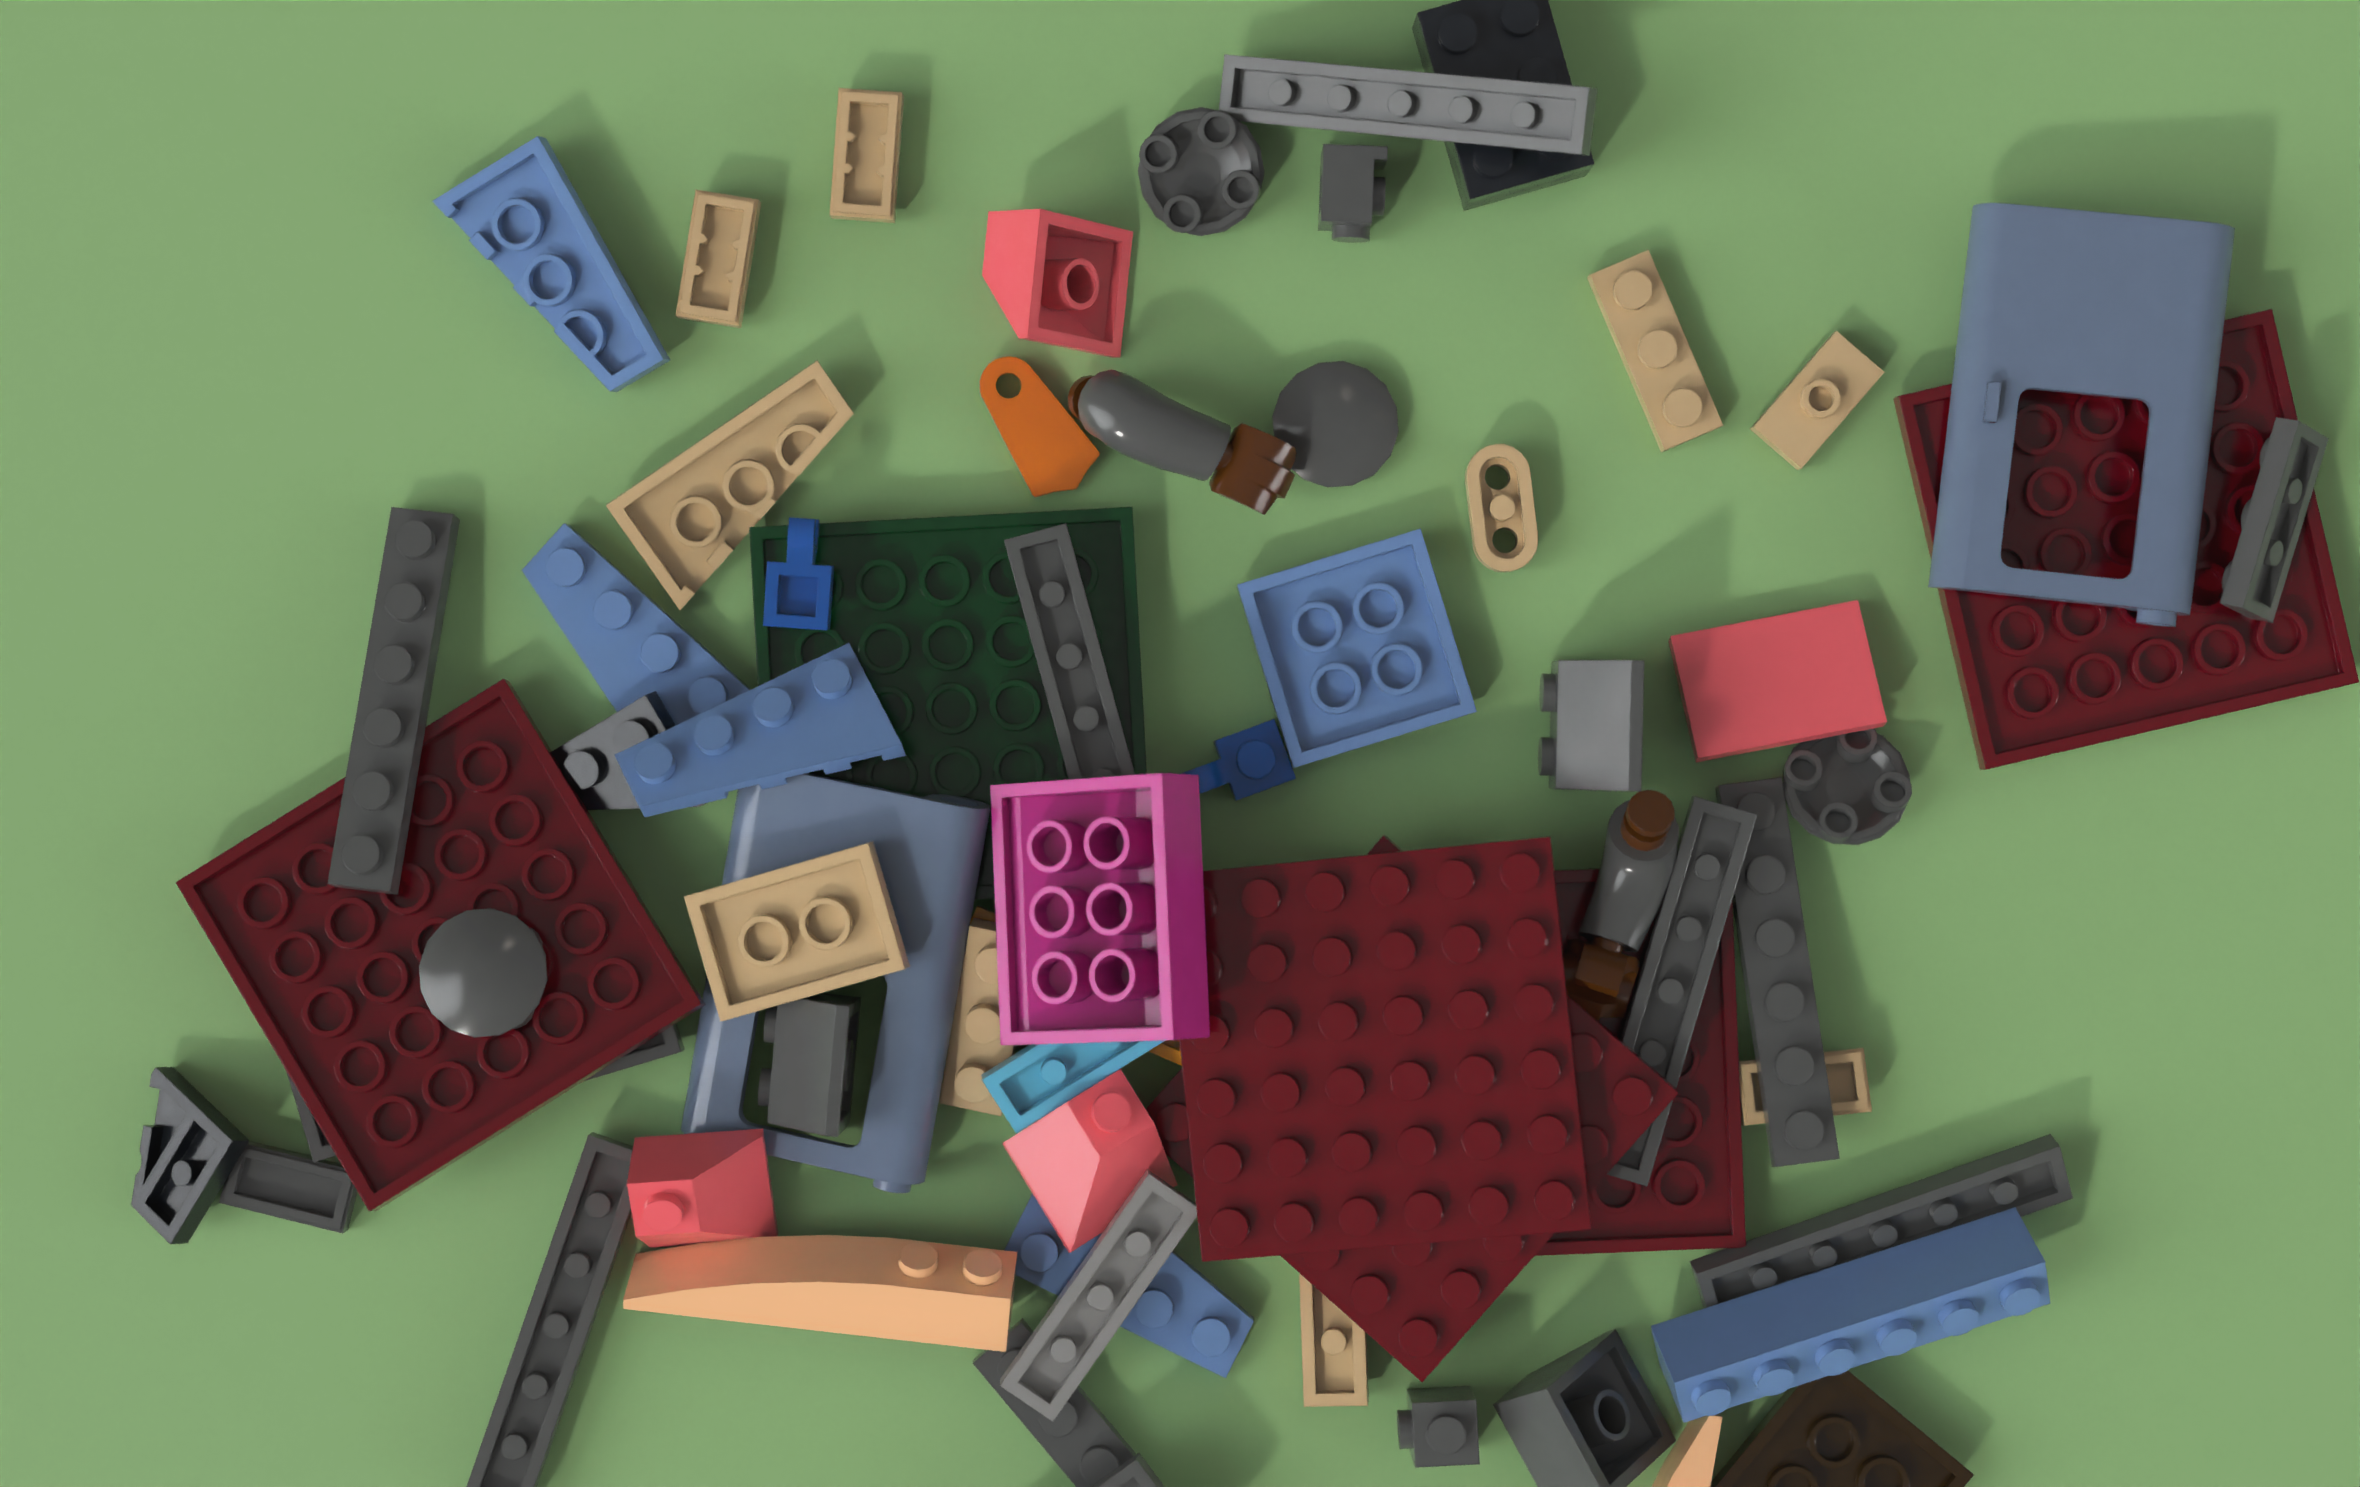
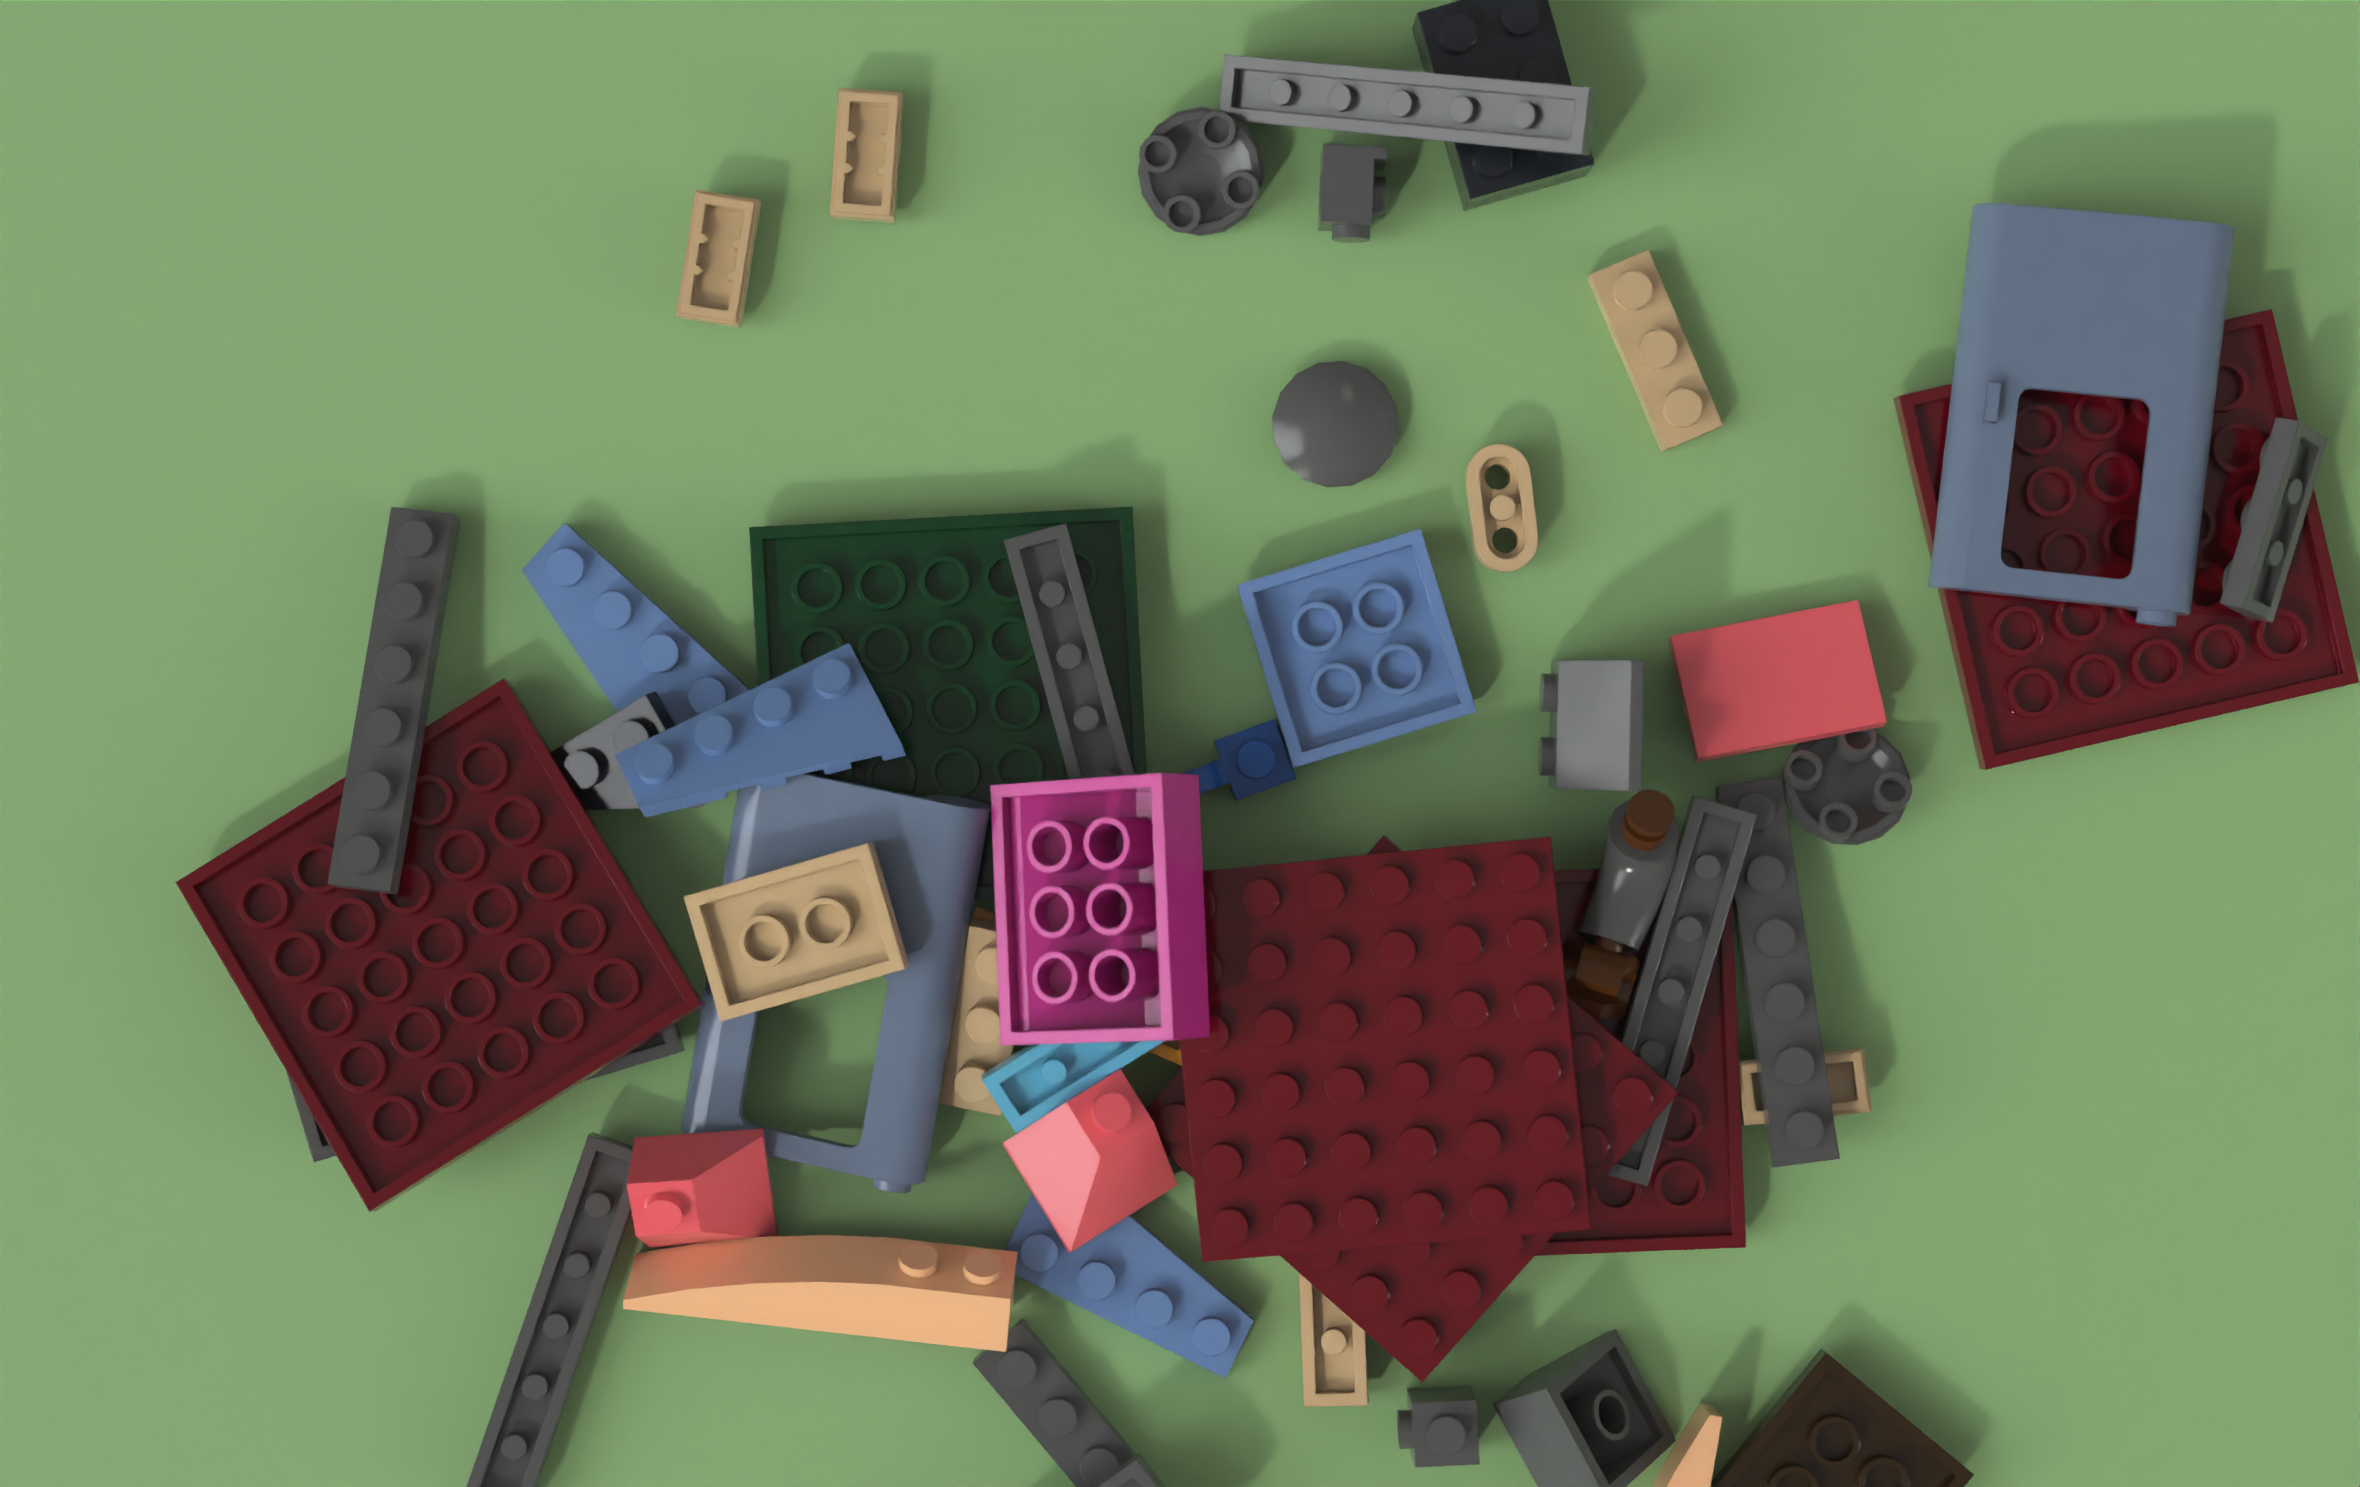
black wing [131,1067,250,1245] -> none
dark grey tile [219,1141,357,1234] -> none
dark grey dish [419,908,548,1037] -> none
medium blue wing [432,136,670,392] -> none
tan wing [606,360,854,610] -> none
dark grey slope [758,993,861,1137] -> none
blue plate [763,517,834,631] -> none
orange piece [980,356,1100,497] -> none
coral slope [982,209,1133,358] -> none
light grey plate [999,1170,1197,1421] -> none
dark grey piece [1068,370,1297,515] -> none
medium blue brick [1651,1207,2051,1423] -> none
dark grey plate [1690,1134,2073,1308] -> none
tan plate [1750,331,1885,470] -> none

